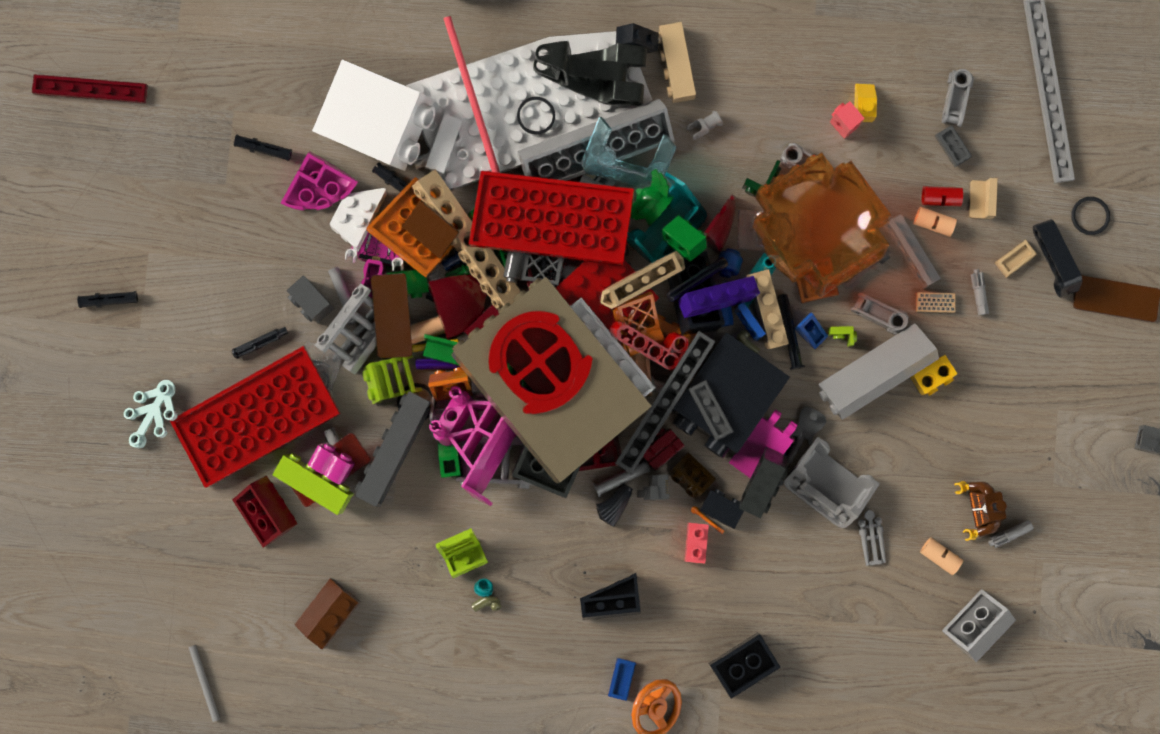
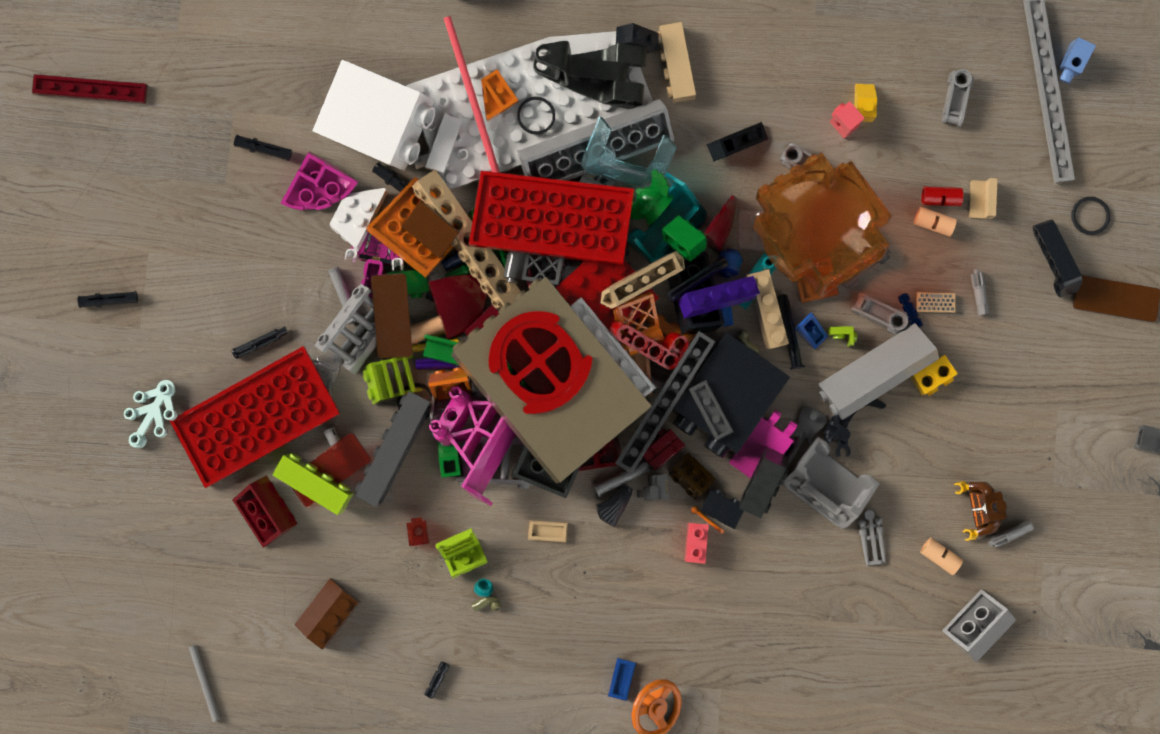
dark grey brick [286,275,335,324] -> none
dark pink brick [307,443,355,485] -> none
black wedge [580,573,641,620] -> none
light grey piece [687,111,723,139] -> none
black brick [708,632,781,699] -> none
blue tile [735,302,766,342] -> none
dark green bracket [742,160,781,198] -> none
light grey fence [884,214,941,289] -> none
dark grey plate [935,125,972,167] -> none
tan tile [995,240,1038,278] -> none
none -> clear red brick [406,517,430,546]
none -> black axle [424,661,450,699]
none -> orange wing [481,69,518,122]
none -> tan tile [528,520,568,542]
none -> black slope [707,122,768,162]
none -> black piece [823,398,886,457]
none -> clear blue axle [898,293,923,327]
none -> medium blue torso [1059,37,1096,84]

